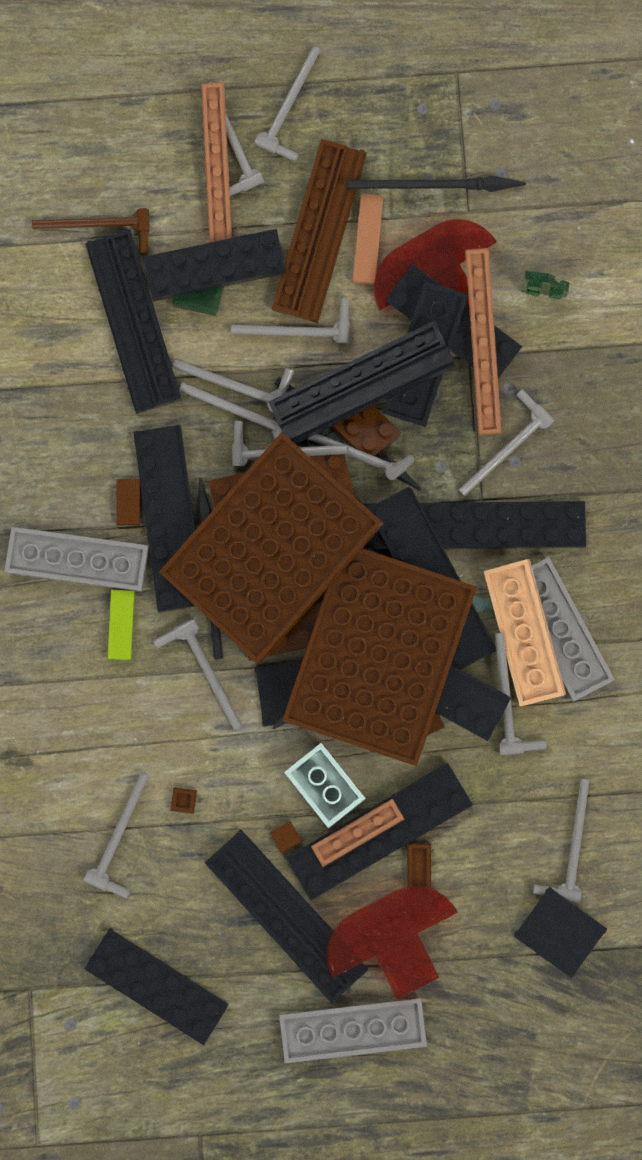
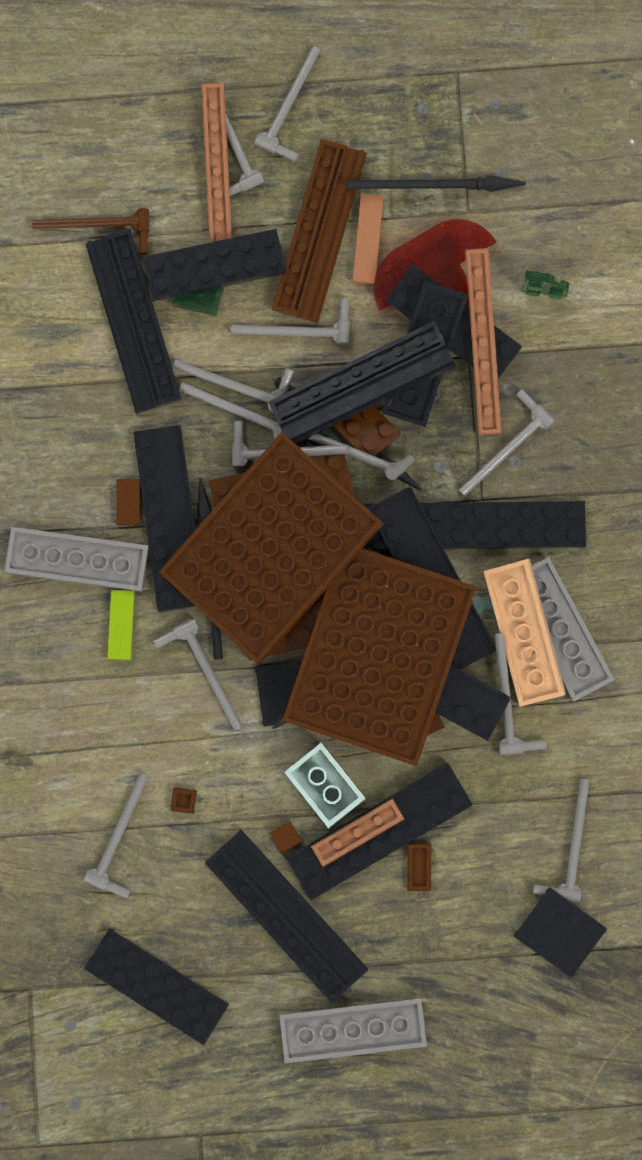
clear red plate [326,886,458,1000] -> none

